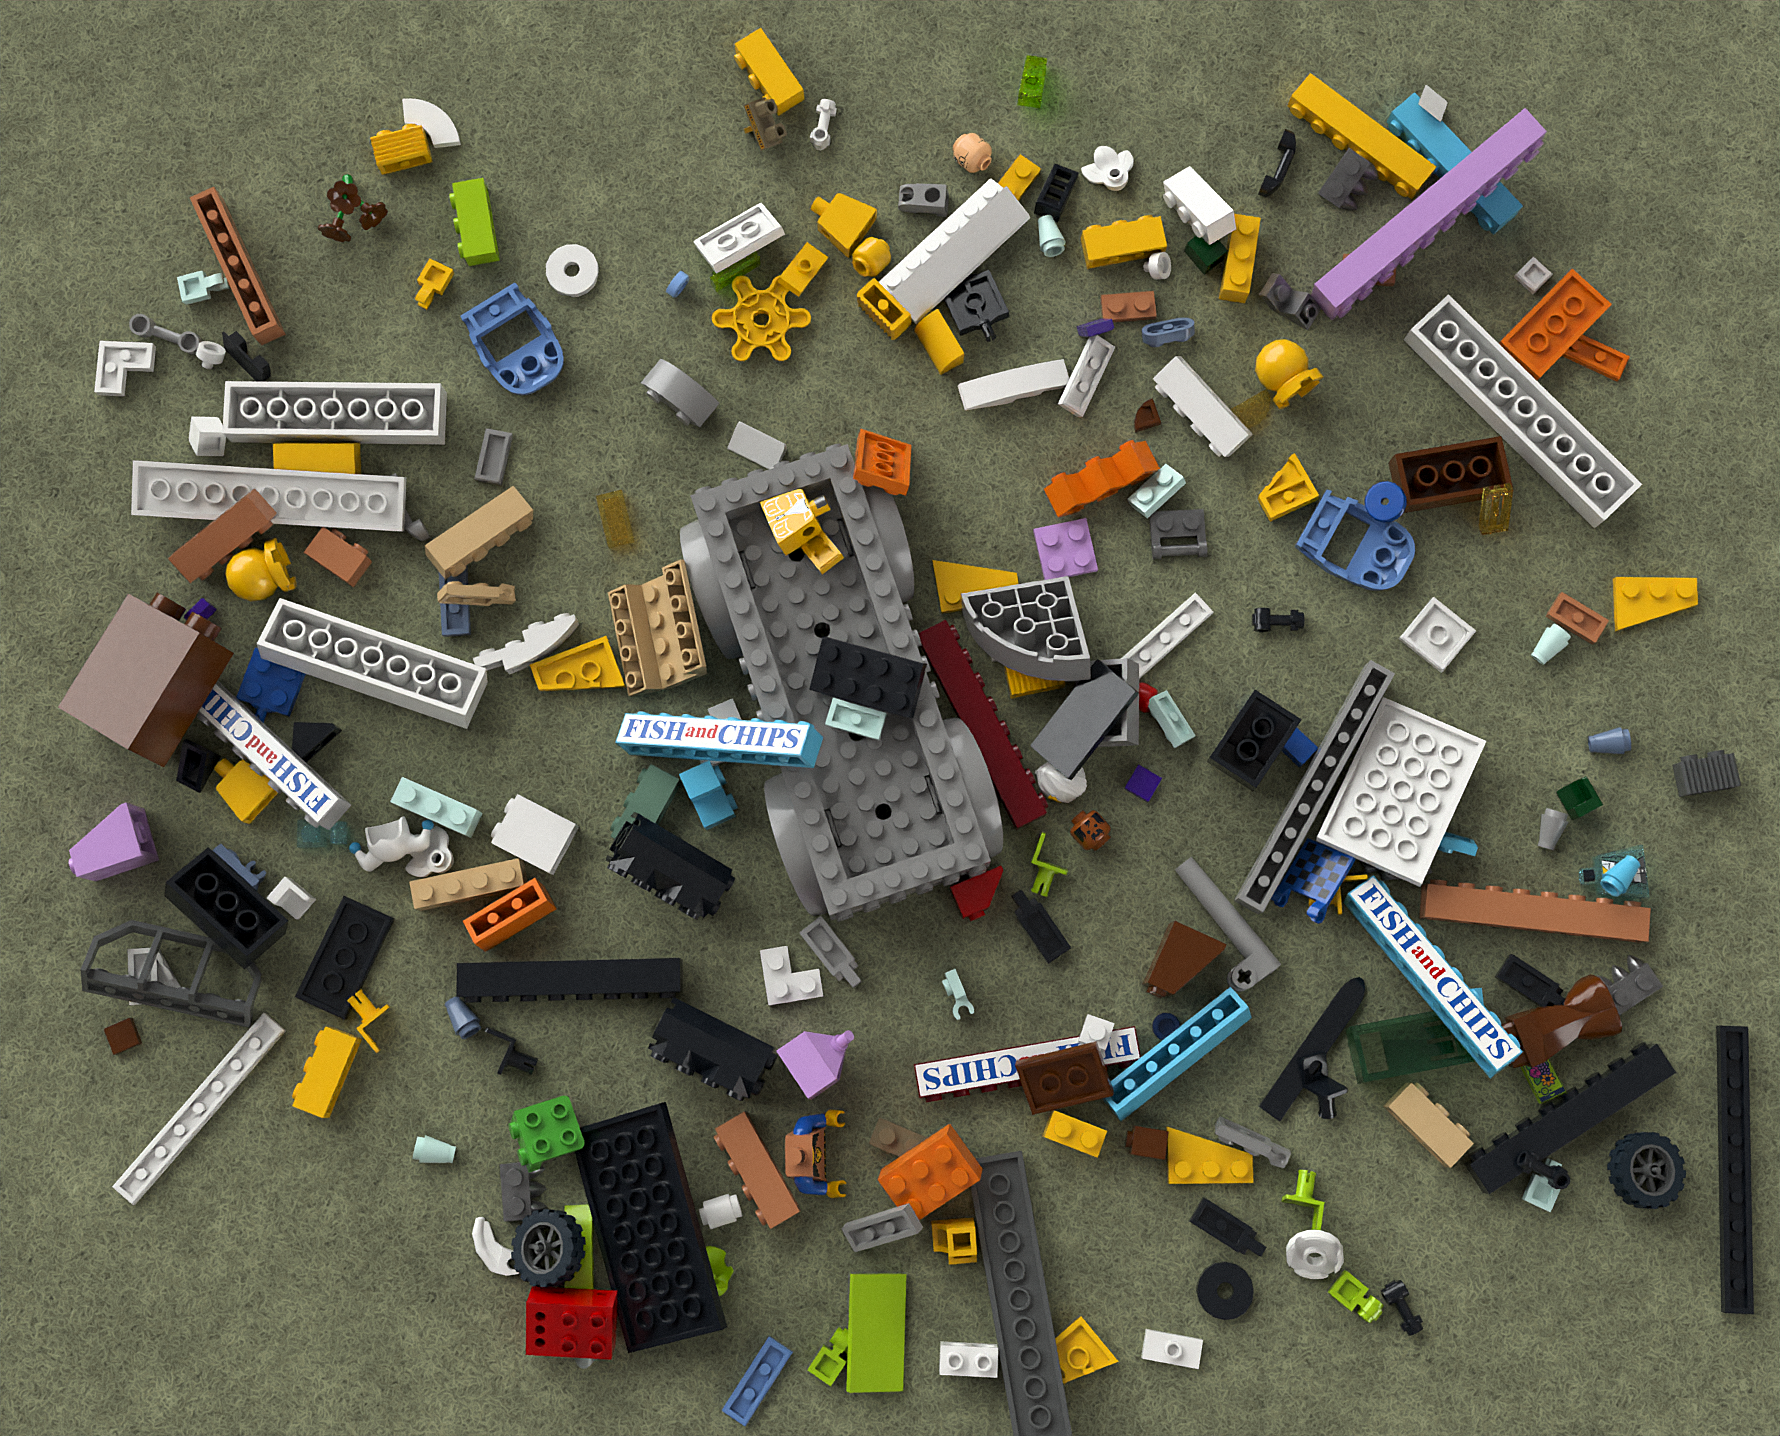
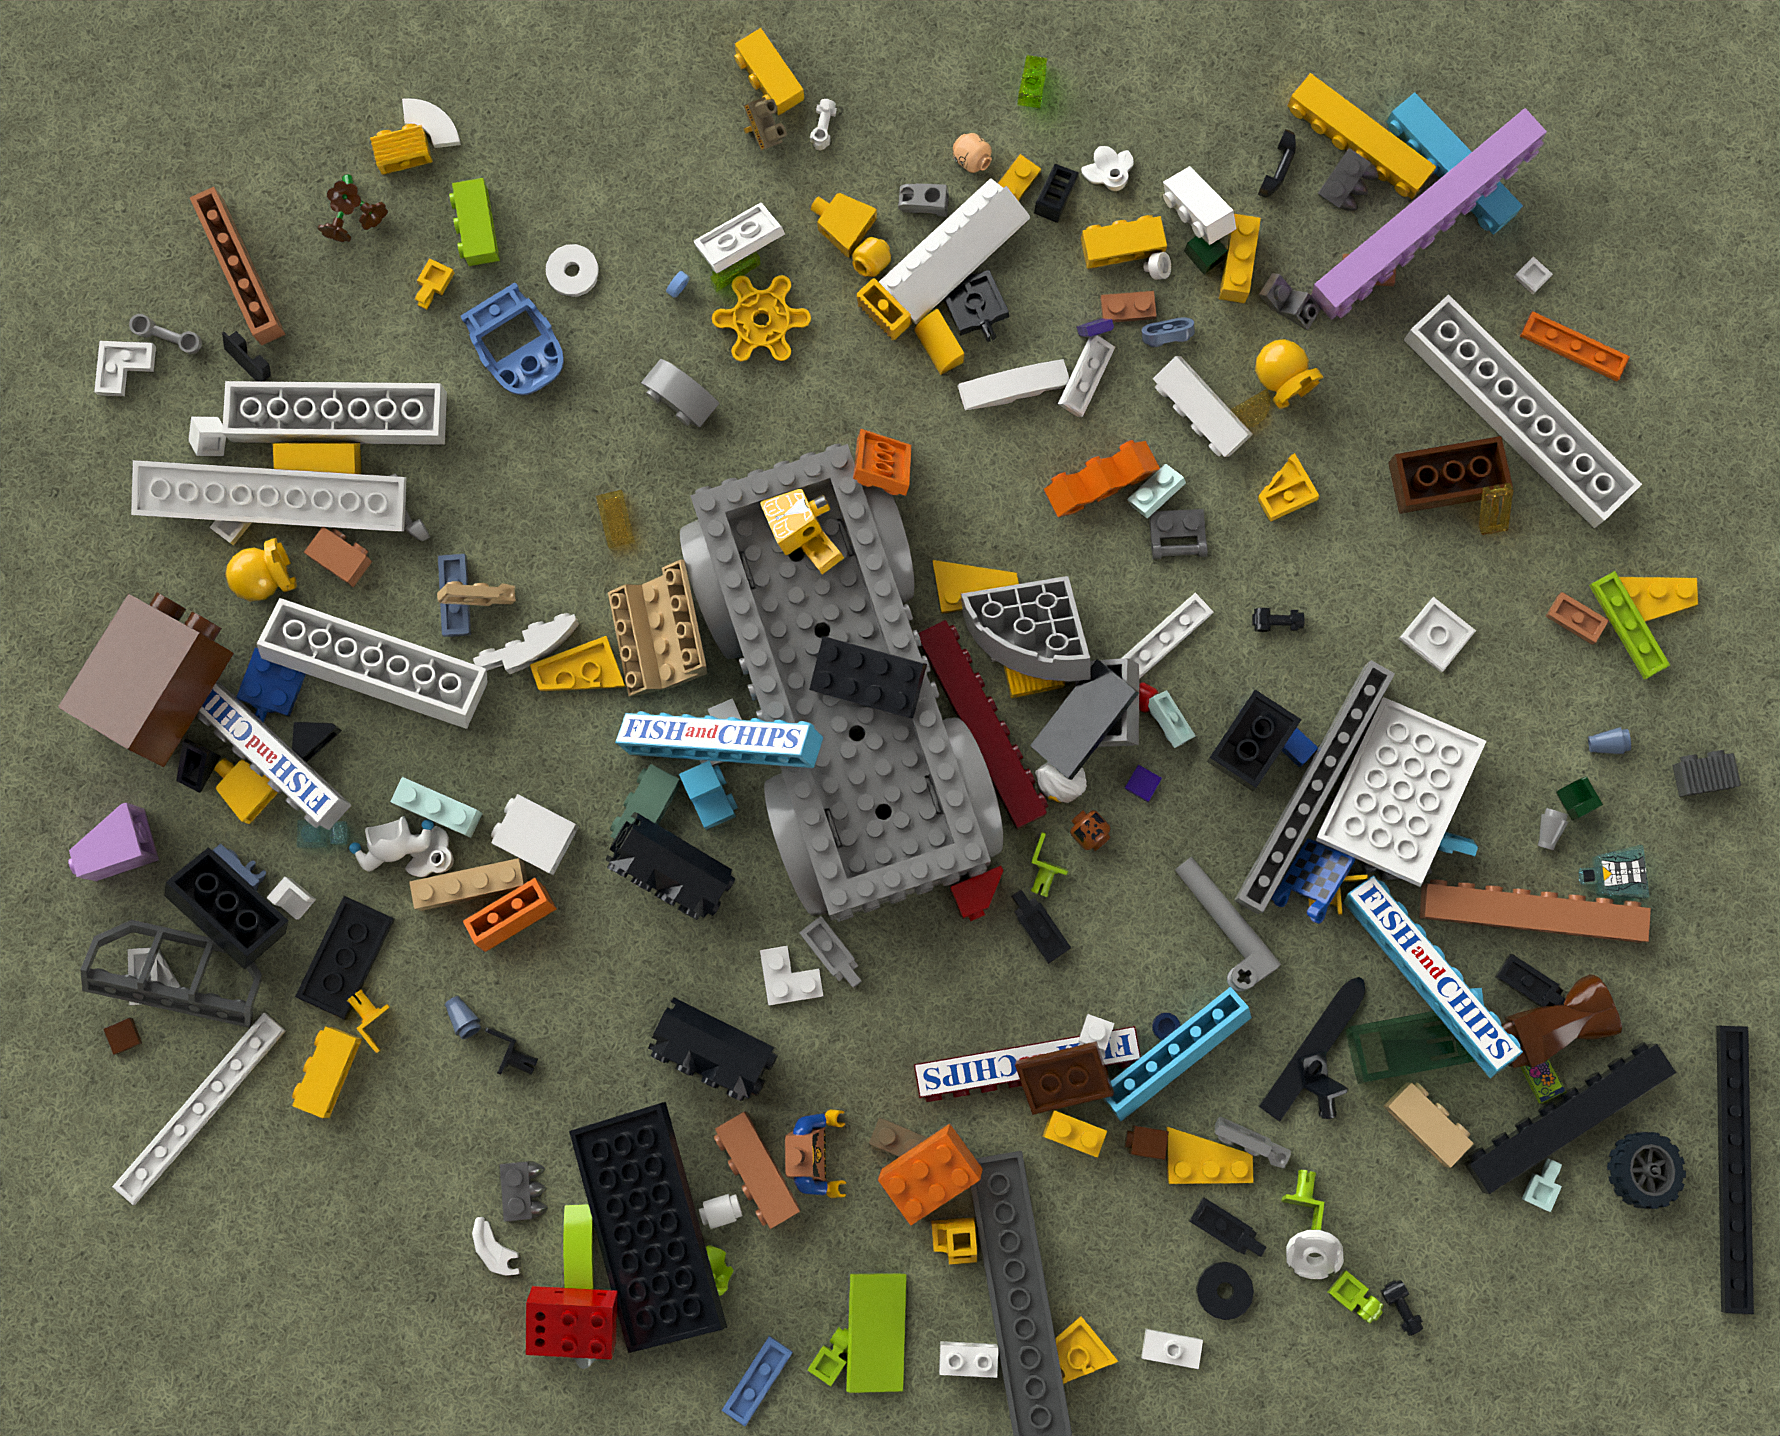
nougat brick [168,488,277,583] -> none
light aqua plate [177,271,229,305] -> none
dark purple tile [183,598,217,621] -> none
white tile [196,341,226,369] -> none
light aqua cone [412,1135,456,1163] -> none
tan brick [425,486,533,580] -> none
black brick [456,958,683,1003] -> none
light grey tile [474,428,513,486] -> none
bright green bracket [508,1096,584,1173] -> none
black wheel [511,1209,586,1287] -> none
white slope [727,421,787,469] -> none
yellow plate [777,242,828,297] -> none
lavender piece [777,1030,854,1100] -> none
light aqua plate [825,698,887,741] -> none
light grey plate [841,1203,923,1252] -> none
light aqua plate [942,969,974,1020] -> none
lavender plate [1033,518,1098,580] -> none
light aqua cone [1038,215,1066,257] -> none
reddish brown tile [1134,398,1161,433] -> none
reddish brown slope [1142,921,1227,999] -> none
medium blue slope [1295,489,1415,591] -> none
blue piece [1365,481,1407,523] -> none
white sticker [1418,85,1447,122] -> none
orange plate [1499,269,1612,380] -> none
black bar [1517,1150,1570,1189] -> none
light aqua cone [1531,624,1571,665] -> none
flat silver plate [1597,955,1663,1015] -> none
medium azure cone [1600,855,1641,897] -> none
none -> lime tile [1589,571,1670,679]

